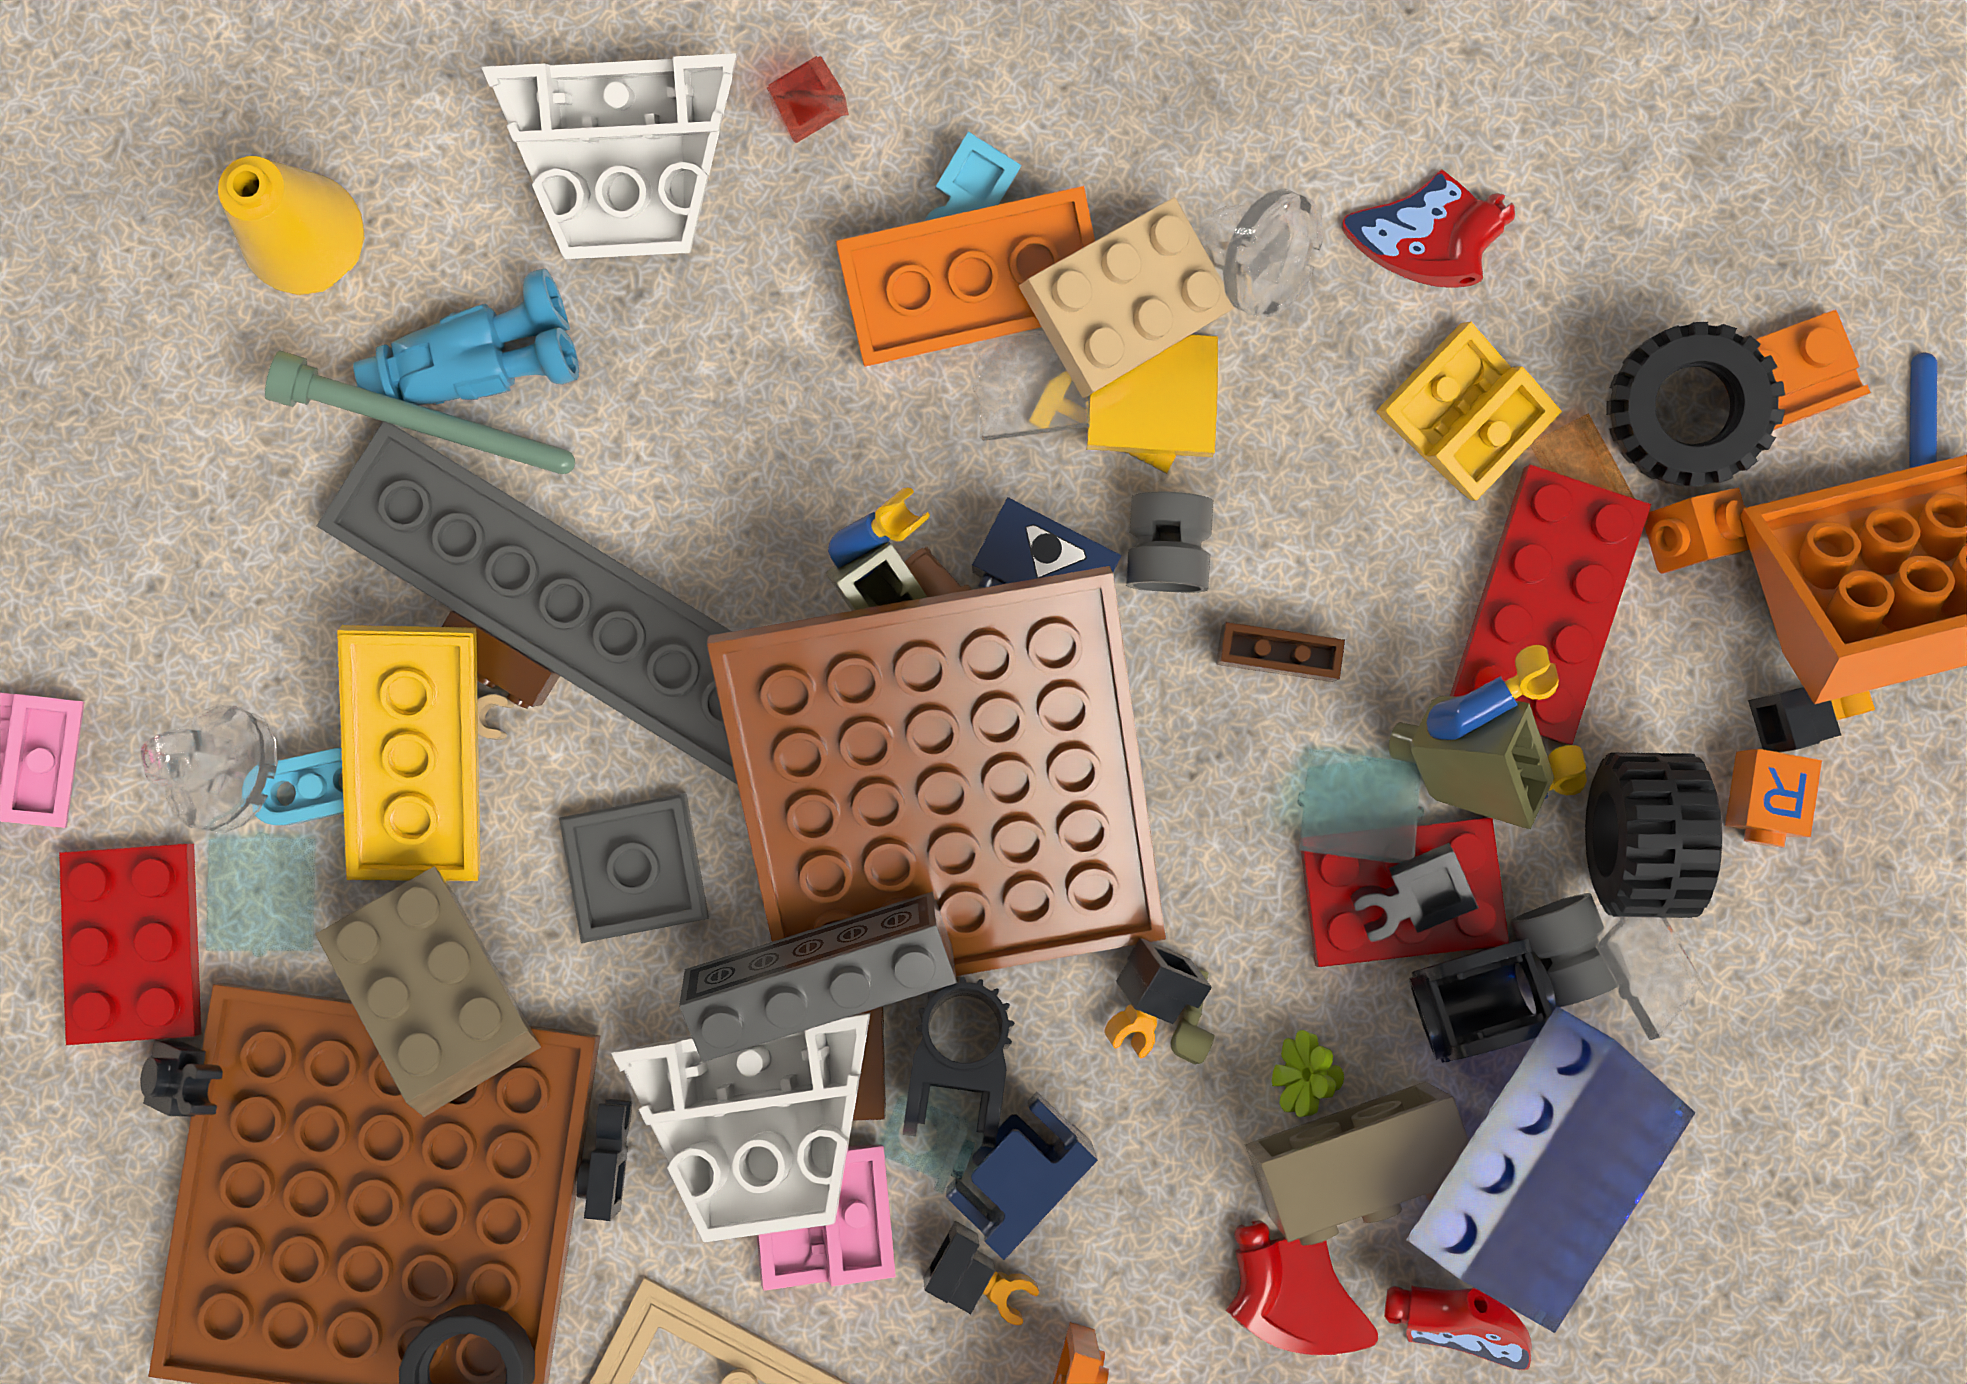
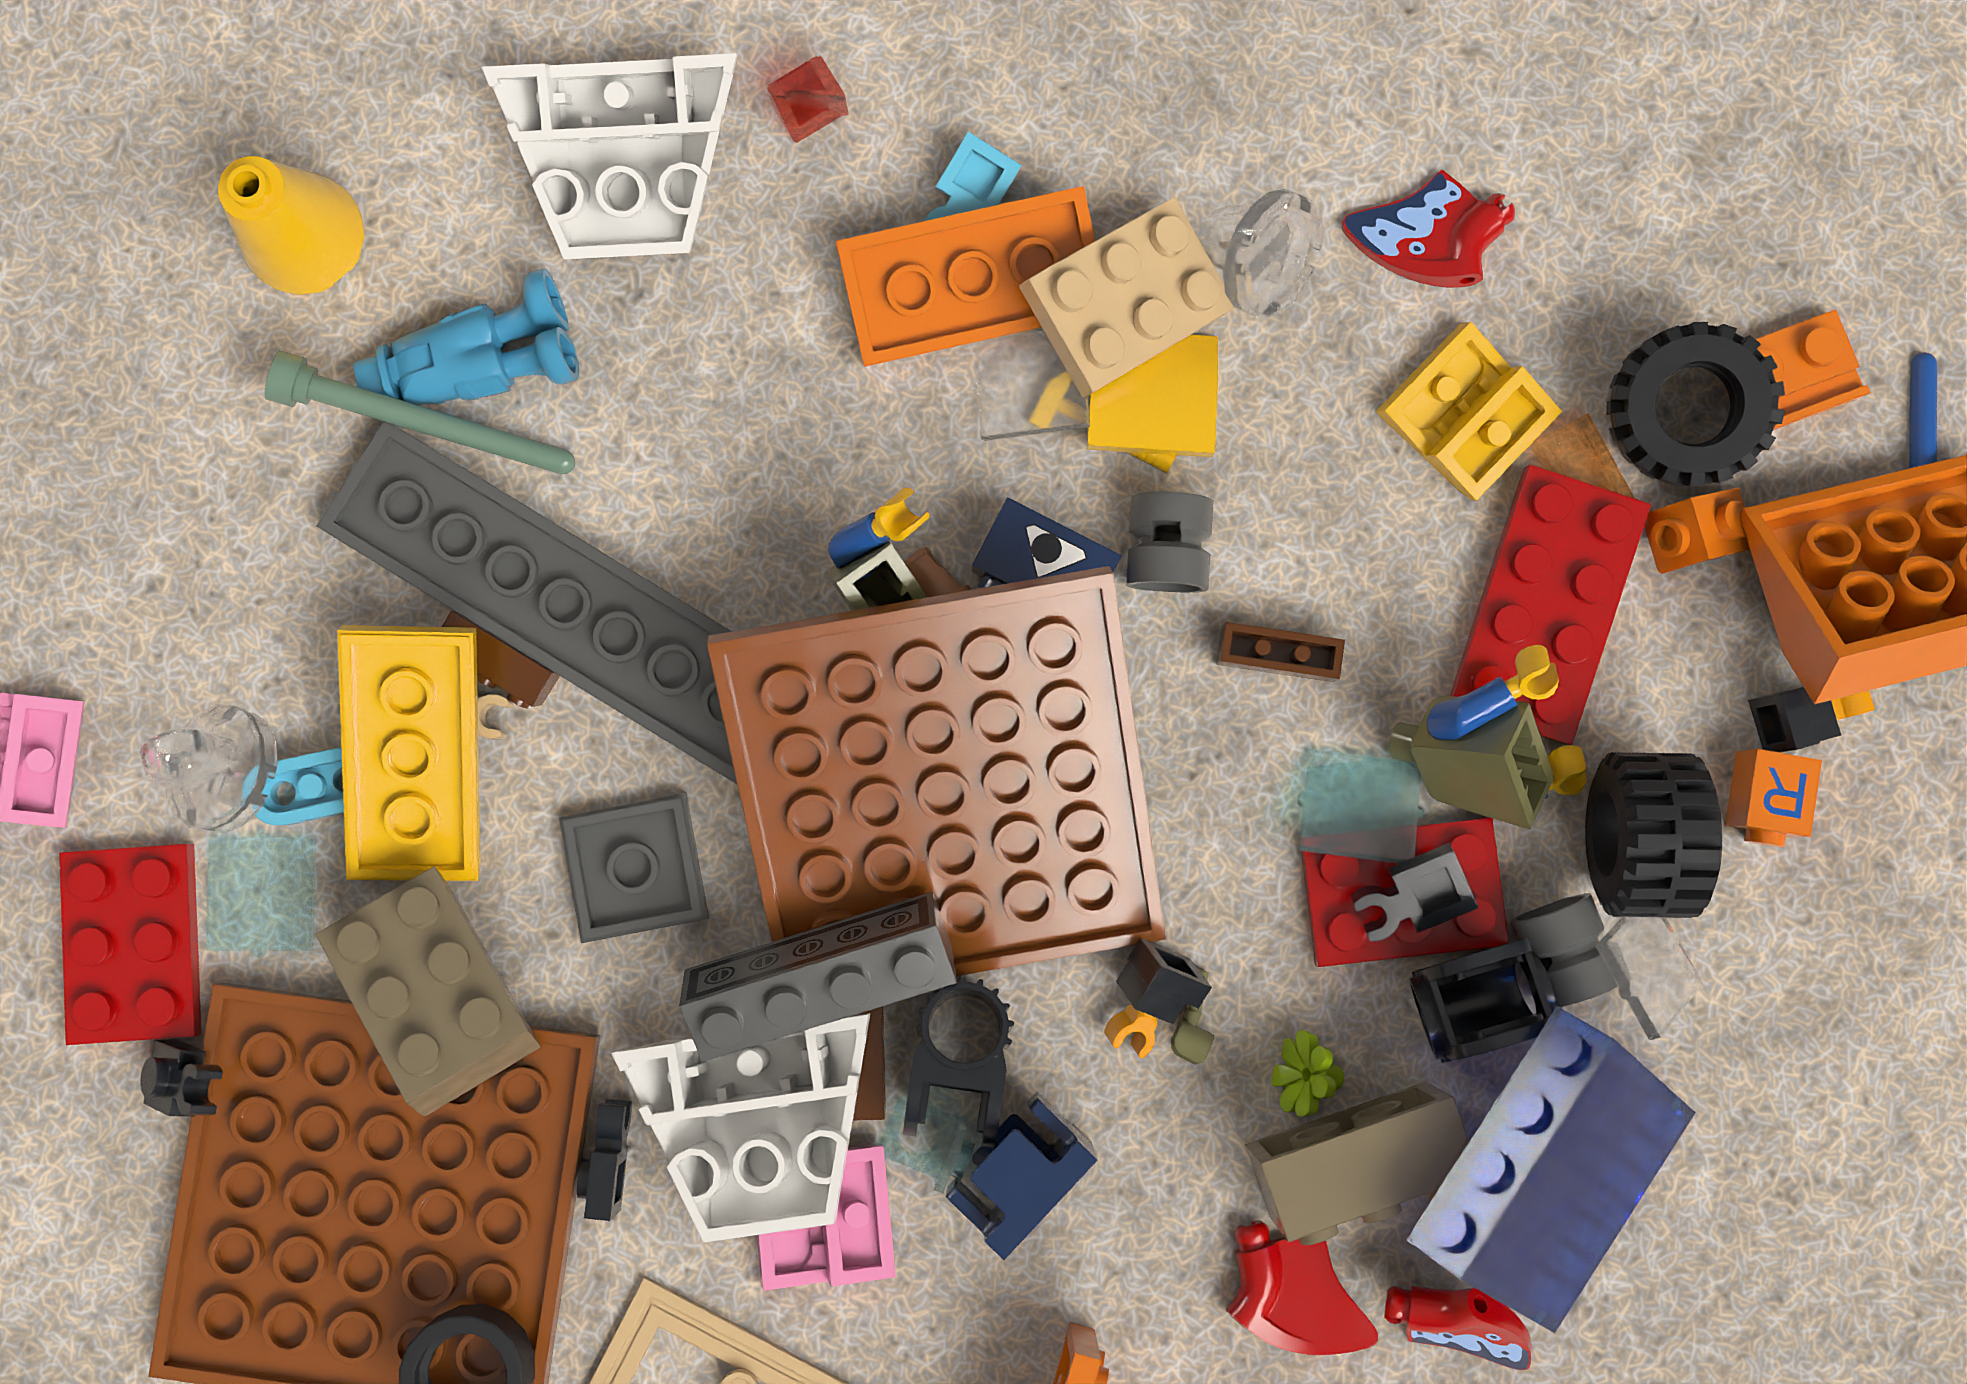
black piece [923,1221,1039,1326] -> none

